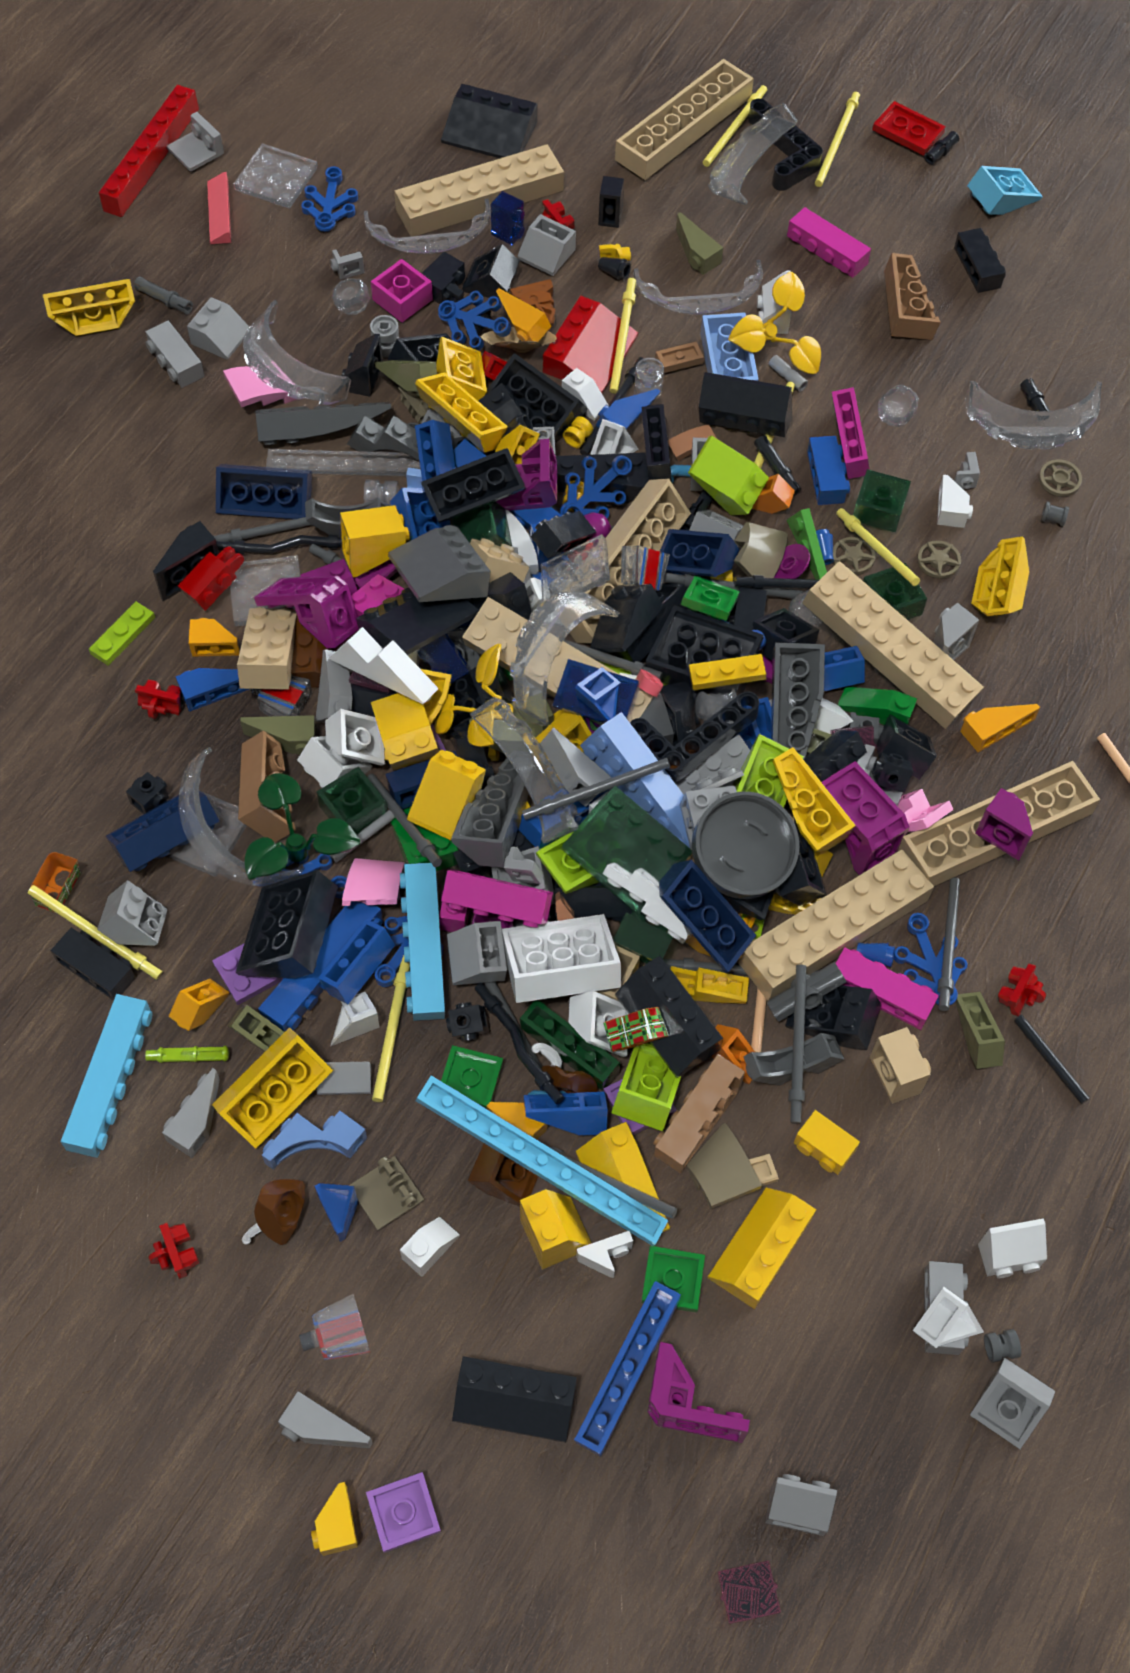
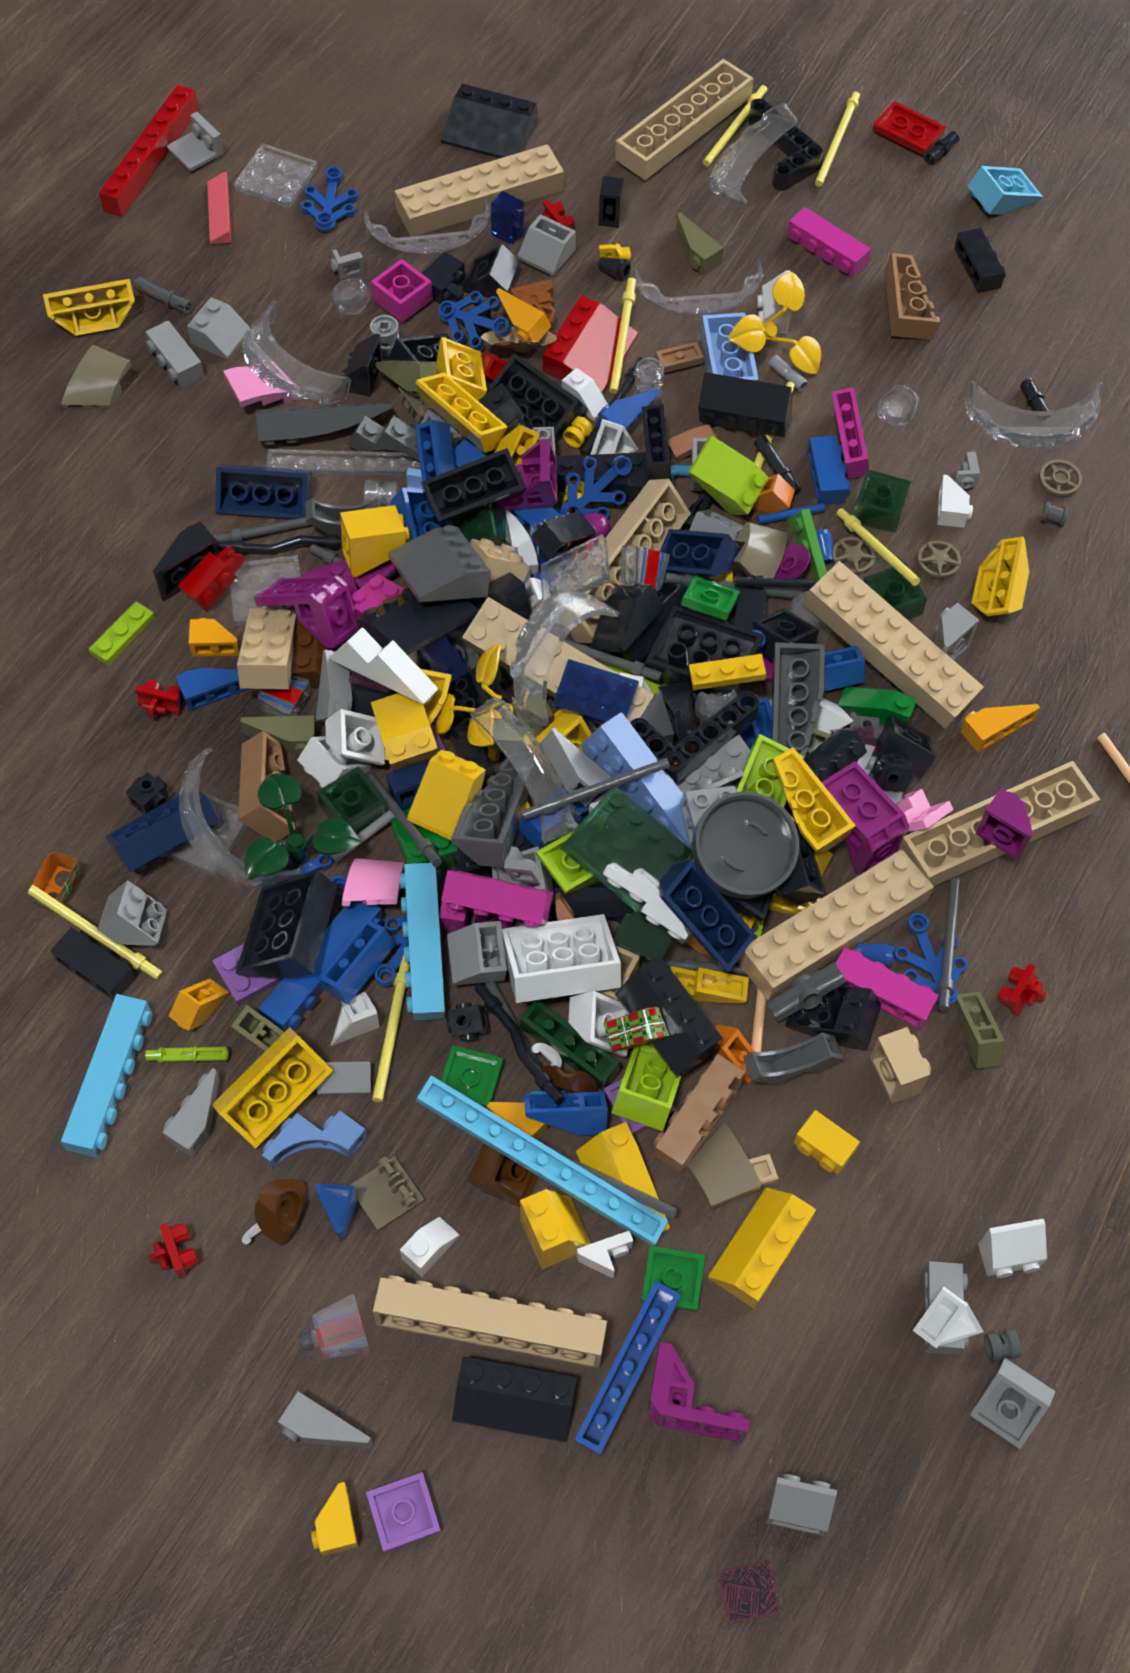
blue slope [575,667,621,722] -> none
coral beam [635,669,663,697] -> none
dark grey bar [788,965,806,1124] -> none
black bar [1014,1015,1090,1104] -> none
none -> dark tan slope [61,345,131,408]
none -> tan brick [373,1275,607,1368]
none -> blue bar [757,503,825,525]

